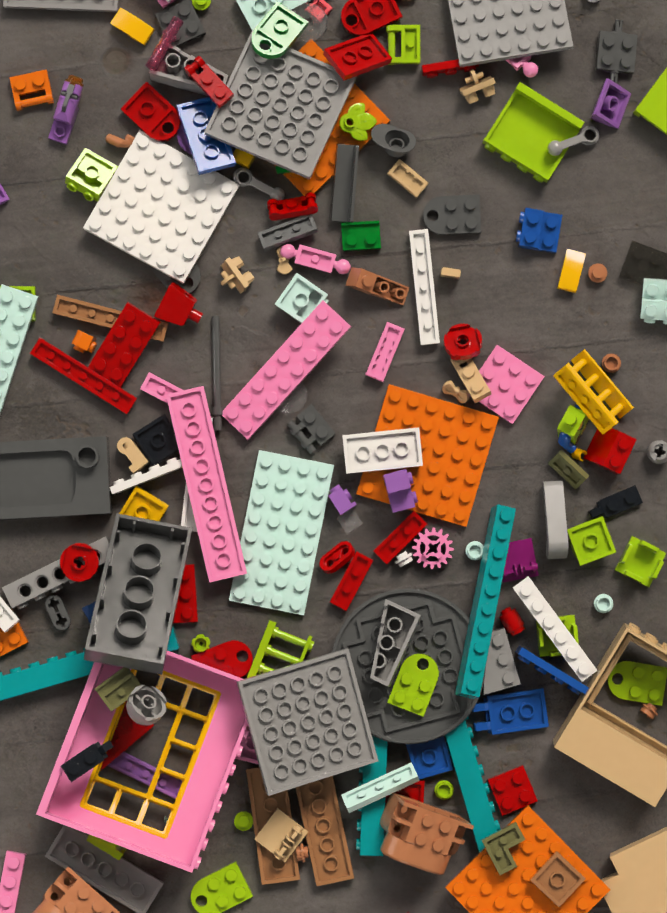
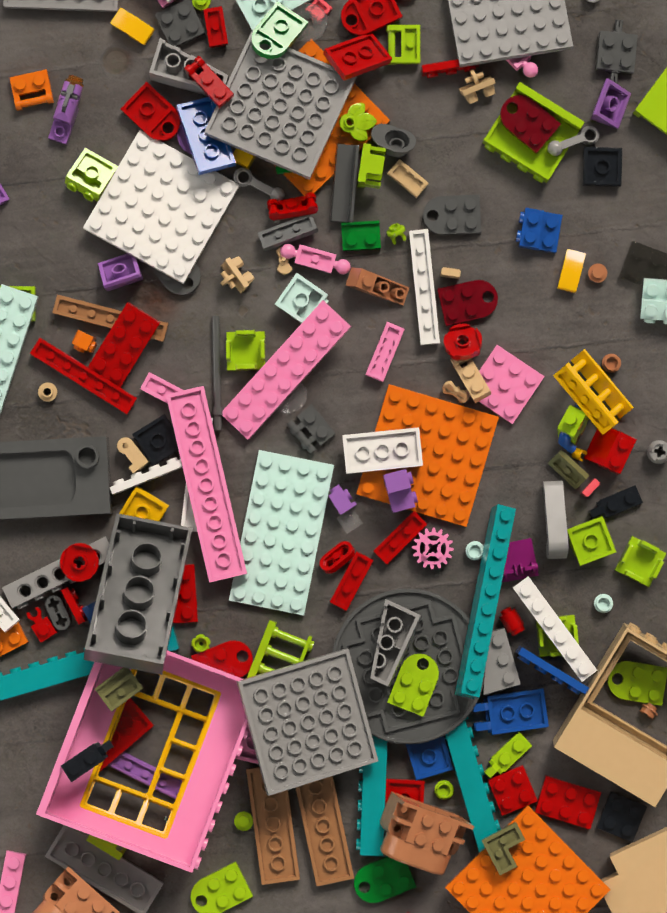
nougat arm [106,133,135,148] -> none
light grey cylinder [126,685,167,725] -> none
clear pink pin [145,16,184,71] -> none
red torso [154,282,203,326] -> none
tan hinge [255,808,308,862] -> none
nougat plate [296,843,309,863] -> none
light aqua plate [341,762,420,813] -> none
white plate [395,551,413,567] -> none
medium nougat plate [530,851,586,907] -> none
none -> red plate [27,607,58,643]
none -> tan plate [38,383,57,402]
none -> red plate [61,587,88,625]
none -> medium lavender slope [98,253,143,291]
none -> red plate [203,6,228,48]
none -> lime panel [226,330,266,371]
none -> green plate [354,856,416,903]
none -> lime panel [357,143,386,189]
none -> lime plate [386,223,406,245]
none -> dark red plate [437,280,498,327]
none -> lime hinge [484,731,532,778]
none -> dark red plate [500,95,561,154]
none -> red plate [534,775,601,829]
none -> coral tile [580,478,600,497]
none -> black plate [583,147,622,187]
none -> black plate [596,792,647,843]

